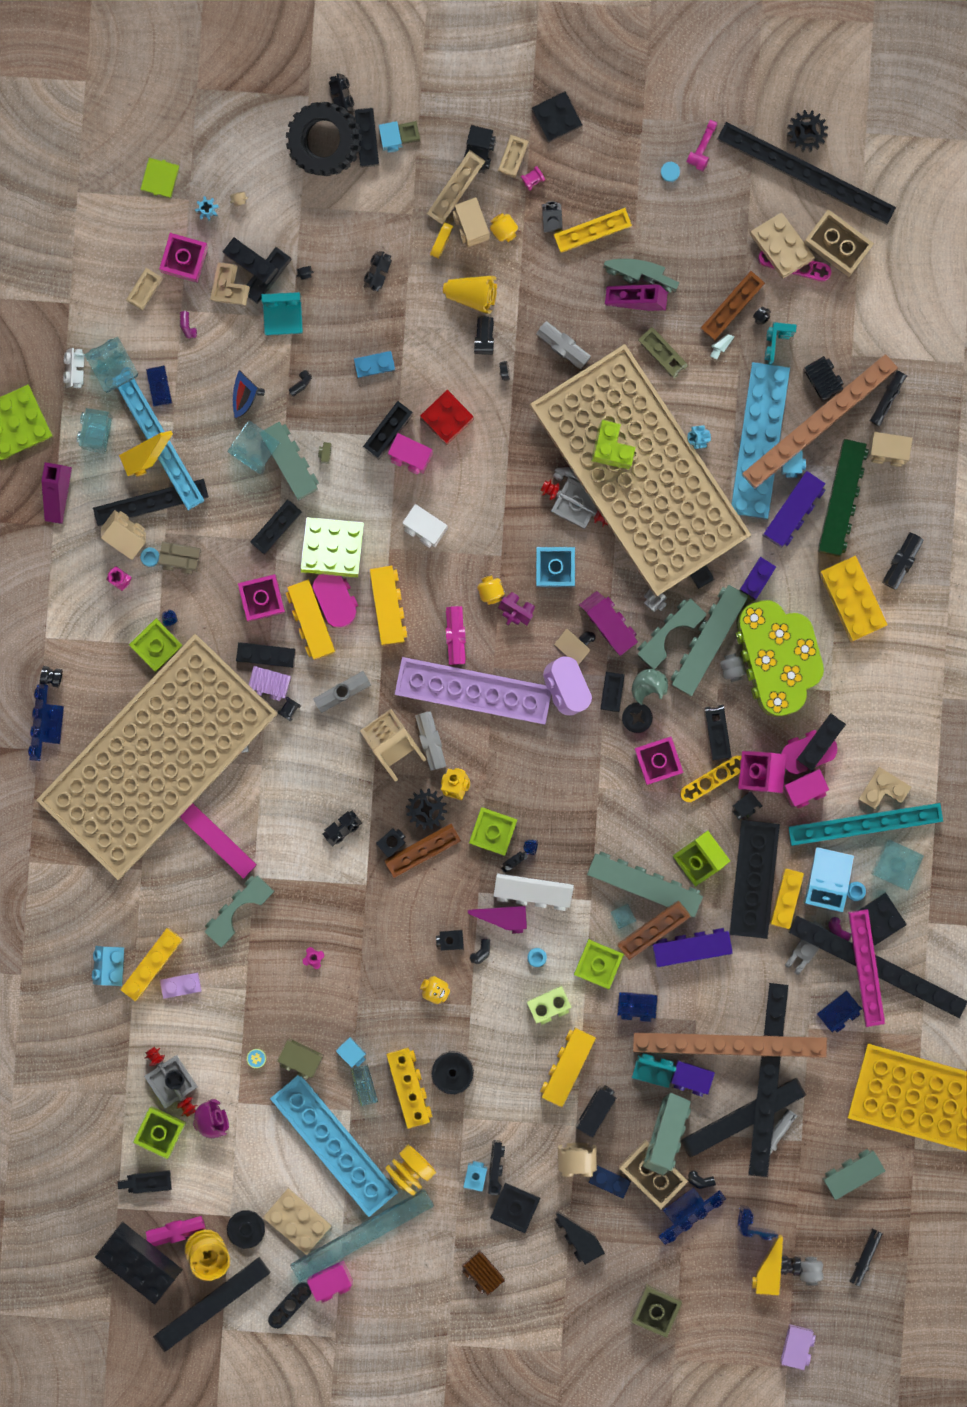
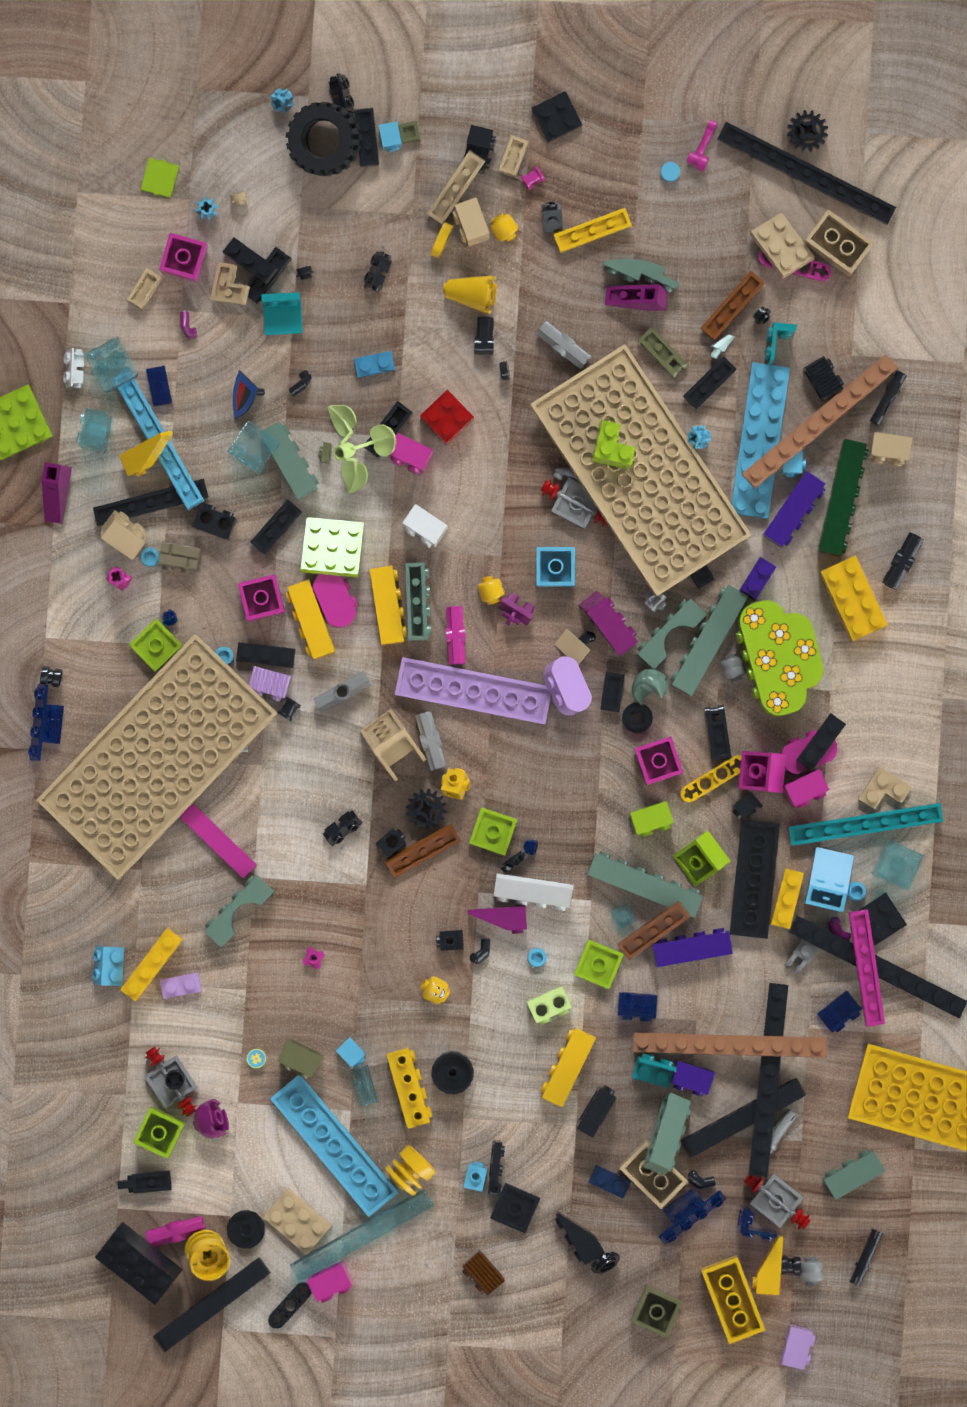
tan brick [558,1143,597,1177] -> none
none -> black brick [192,503,237,541]
none -> medium azure tile [215,647,234,665]
none -> medium azure gear [270,88,294,113]
none -> yellowish green plant [328,405,396,493]
none -> sand green brick [405,562,431,641]
none -> black gear [591,1252,620,1274]
none -> lime brick [629,801,674,837]
none -> black plate [683,356,737,410]
none -> yellow brick [700,1255,765,1344]
none -> light grey plate [743,1173,811,1230]

